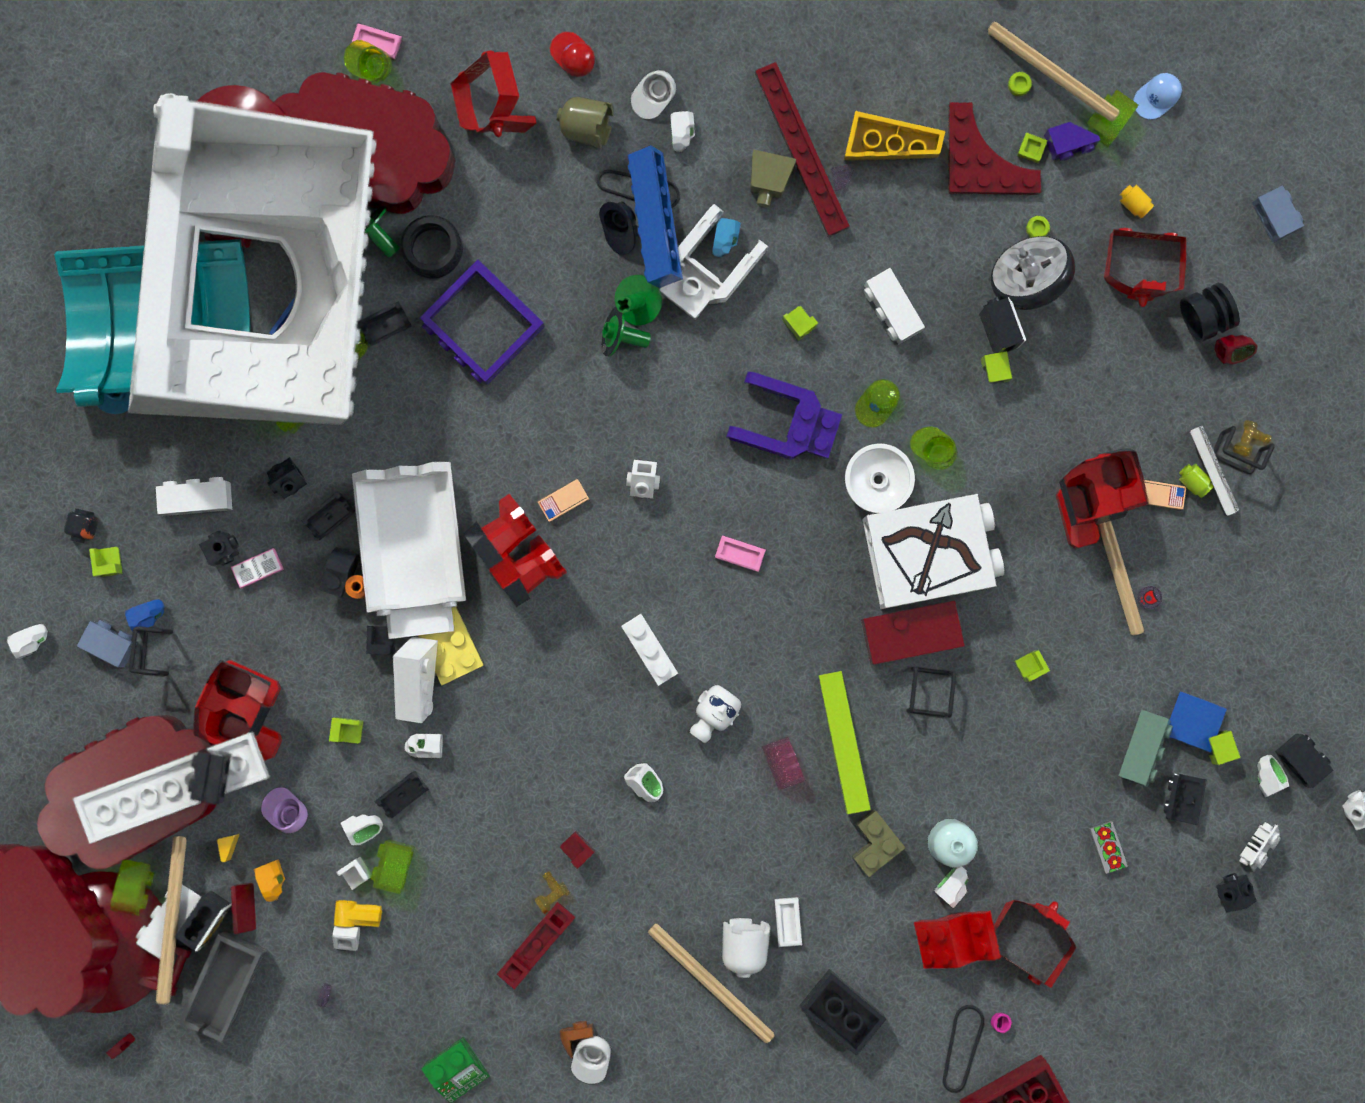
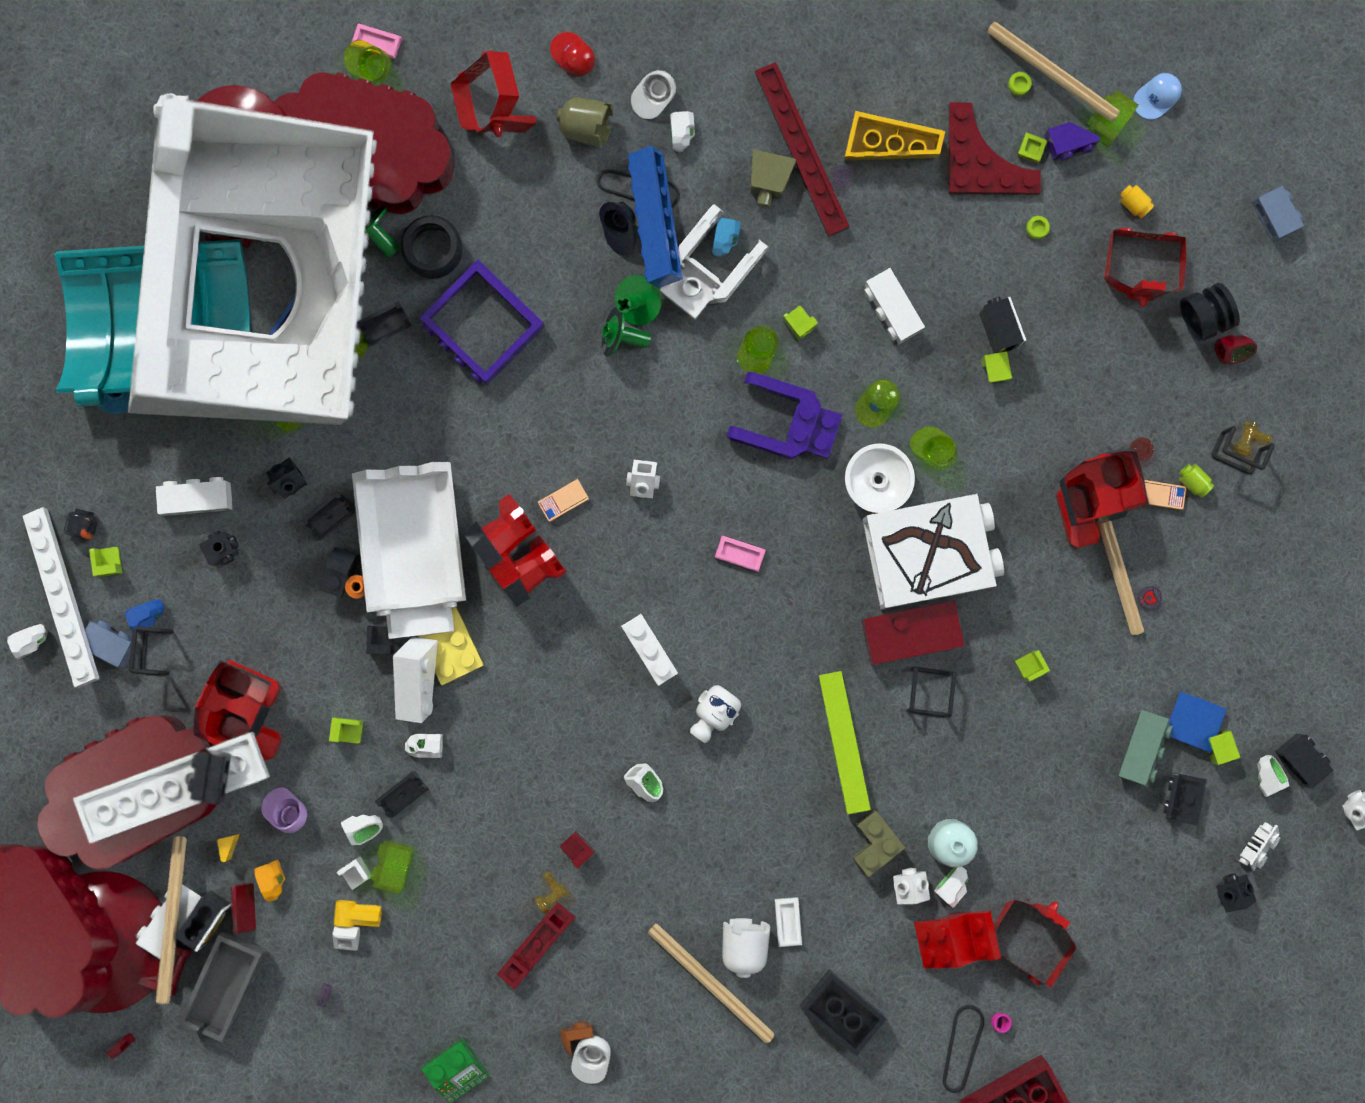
clear neon green brick [110,859,155,915] -> none
tile [231,548,284,589] -> none
clear pink brick [761,737,805,790] -> none
flat silver wheel [991,236,1075,310] -> none
tile [1089,821,1128,874] -> none
white tile [1190,426,1239,516] -> none
none -> white plate [23,507,100,688]
none -> clear neon green cap [737,325,779,374]
none -> white brick [893,868,930,904]
none -> clear red tile [1129,437,1154,461]

